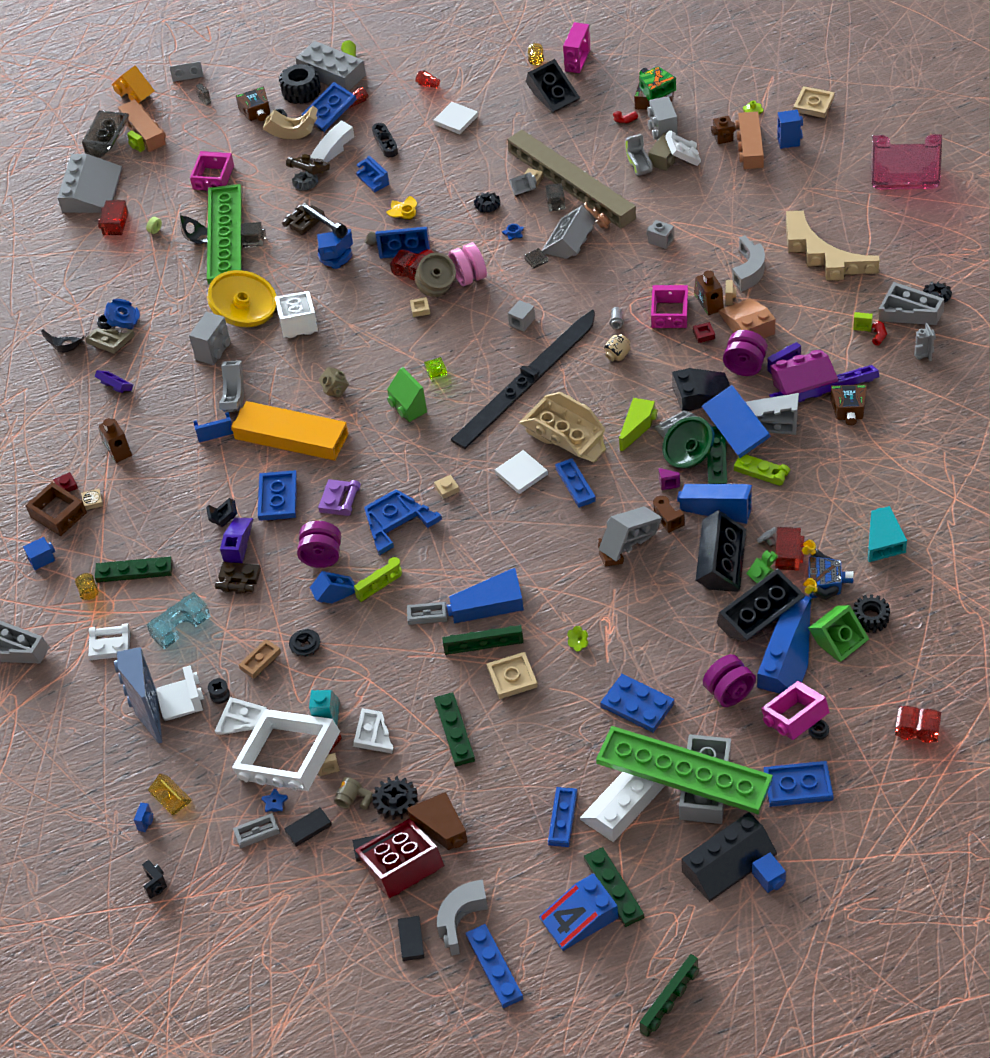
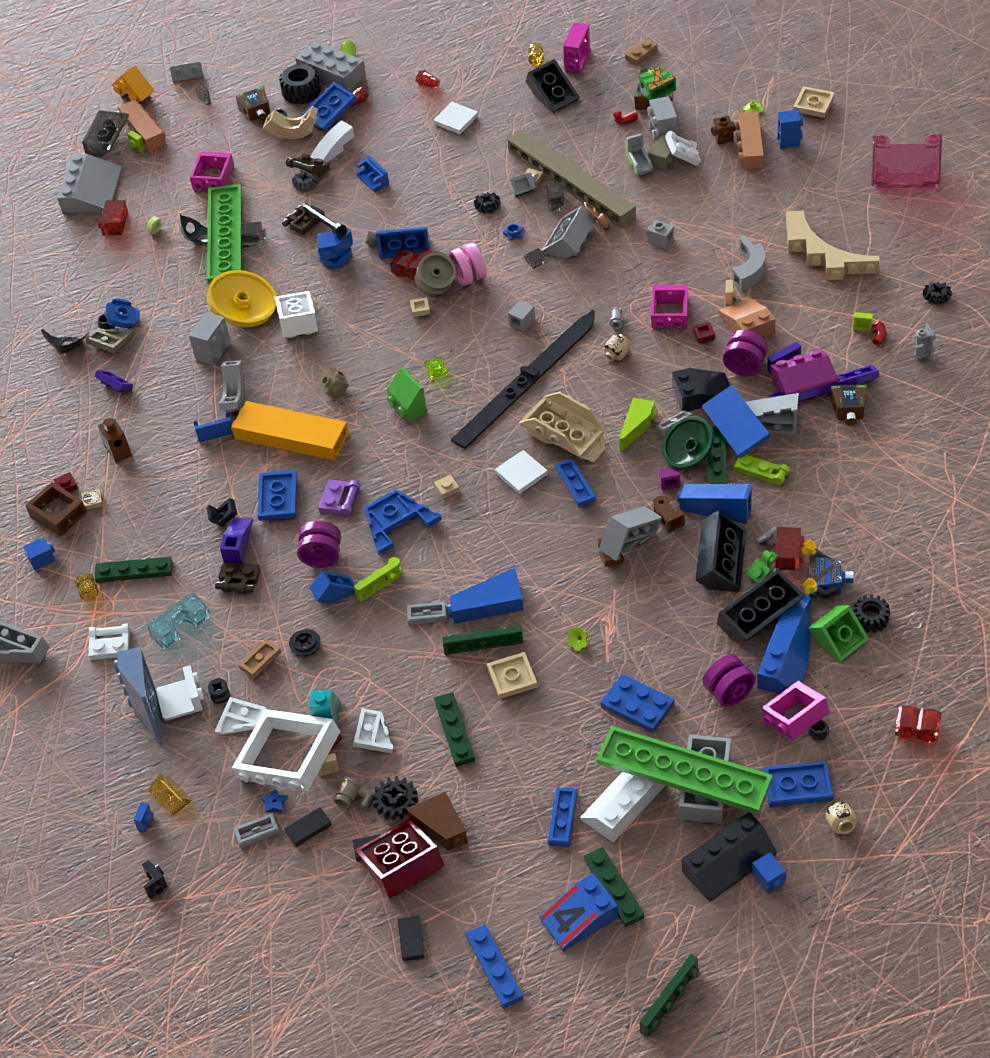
black beam [372,123,398,158] -> none
yellow plate [386,196,417,219] -> none
light grey arch [437,880,488,956] -> none
reddish brown torso [694,271,724,316] -> none
teal slope [867,506,907,562] -> none
light grey wedge [879,282,944,325] -> none
none -> medium nougat plate [625,38,657,65]
none -> tan head [825,802,857,834]

